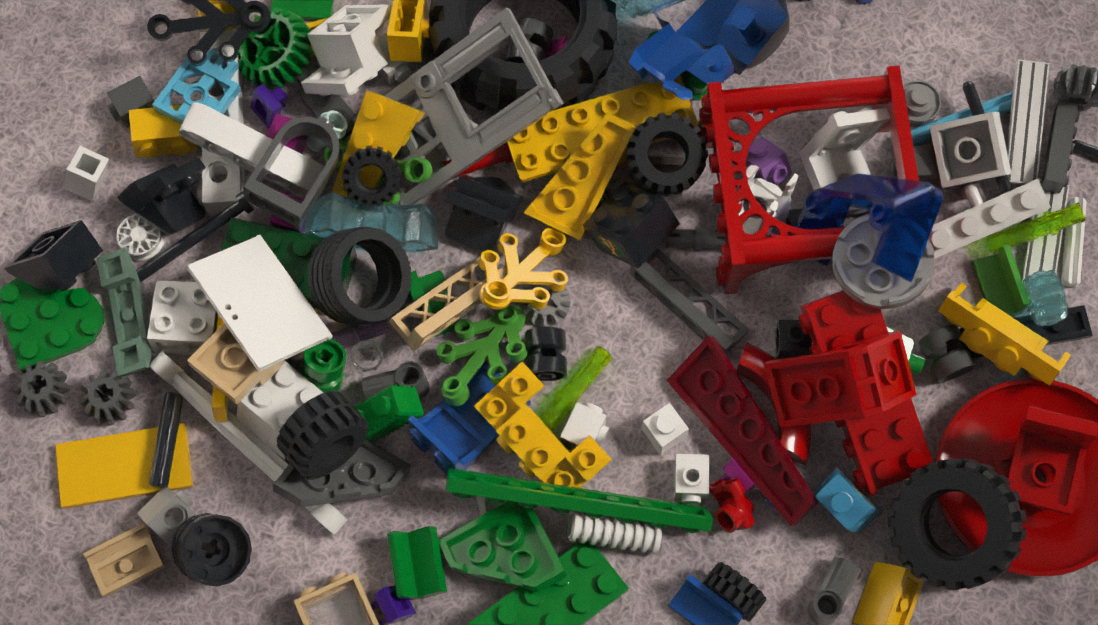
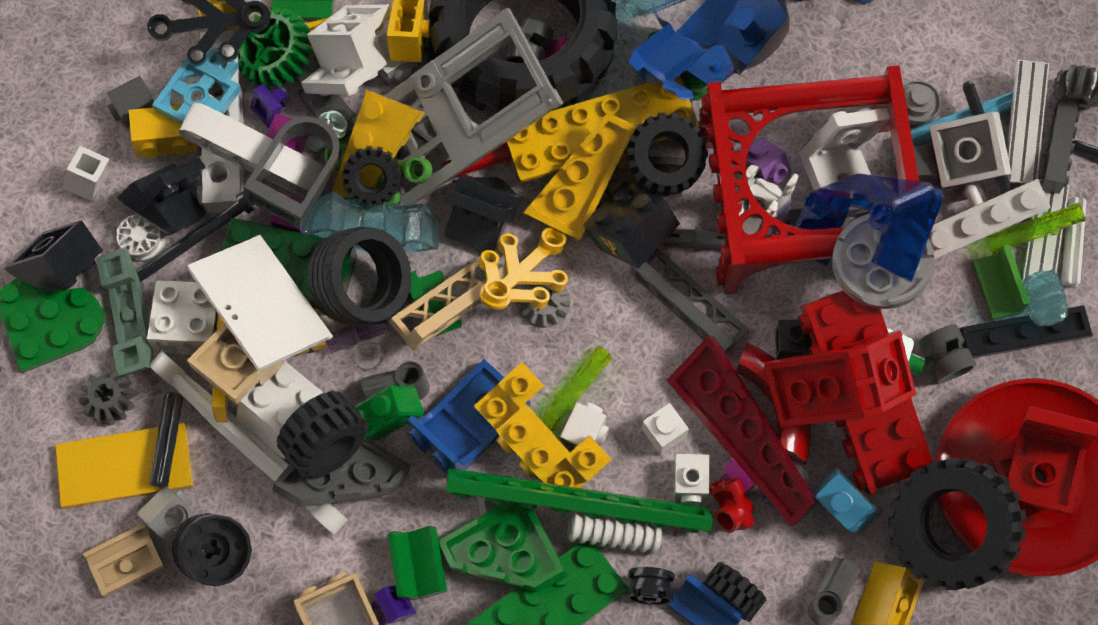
dark grey gear [12,361,70,417] -> none
green wheel [302,339,346,393] -> none
bright green plant [436,305,527,406] -> none
black wheel [524,327,567,381] -> none
yellow bracket [938,283,1071,386] -> none
none -> black wheel [626,567,675,605]

